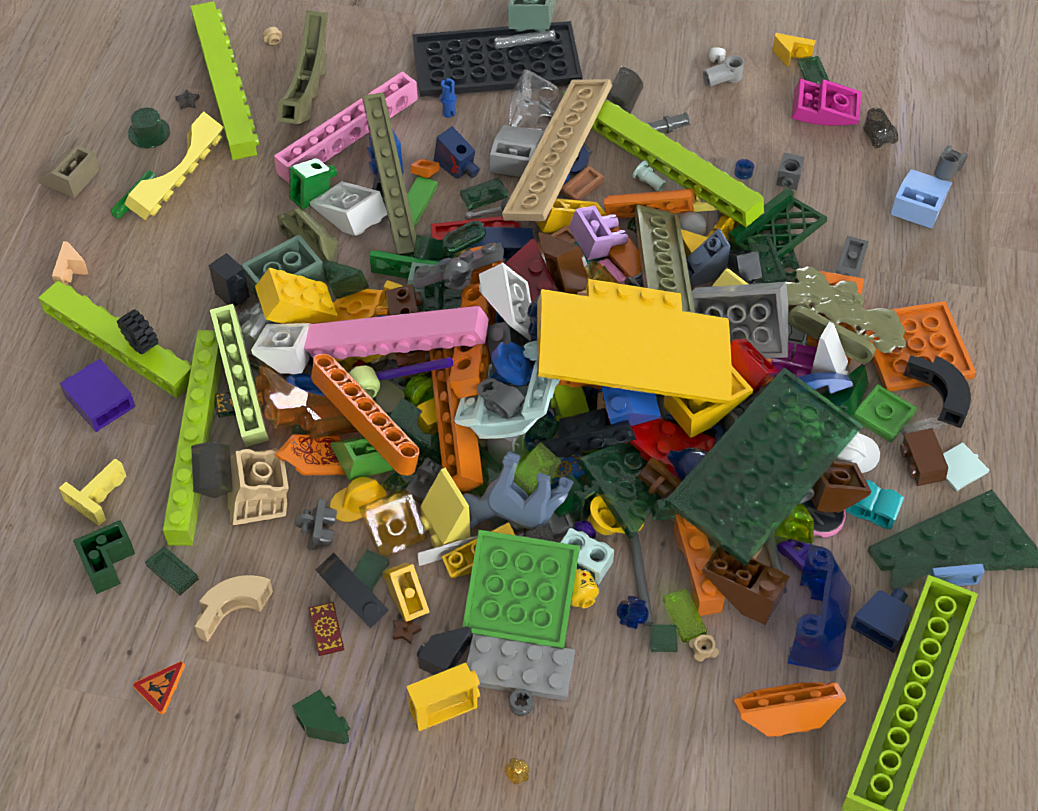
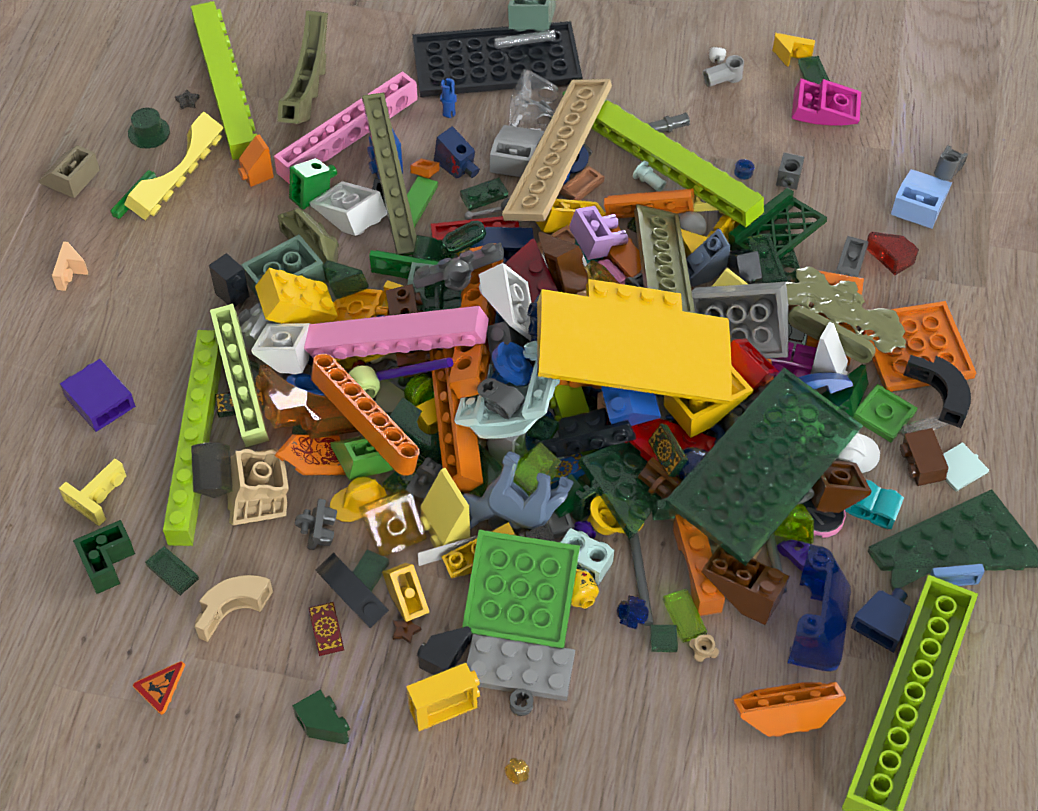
lime brick [38,281,192,399] -> none
black tyre [117,309,158,355] -> none
tan plate [263,27,282,45] -> none
clear smoke brick [607,66,643,114] -> none
clear smoke piece [863,108,898,149] -> none
none -> orange slope [238,134,274,187]
none -> tile [648,424,688,477]
none -> clear red slope [867,232,919,275]

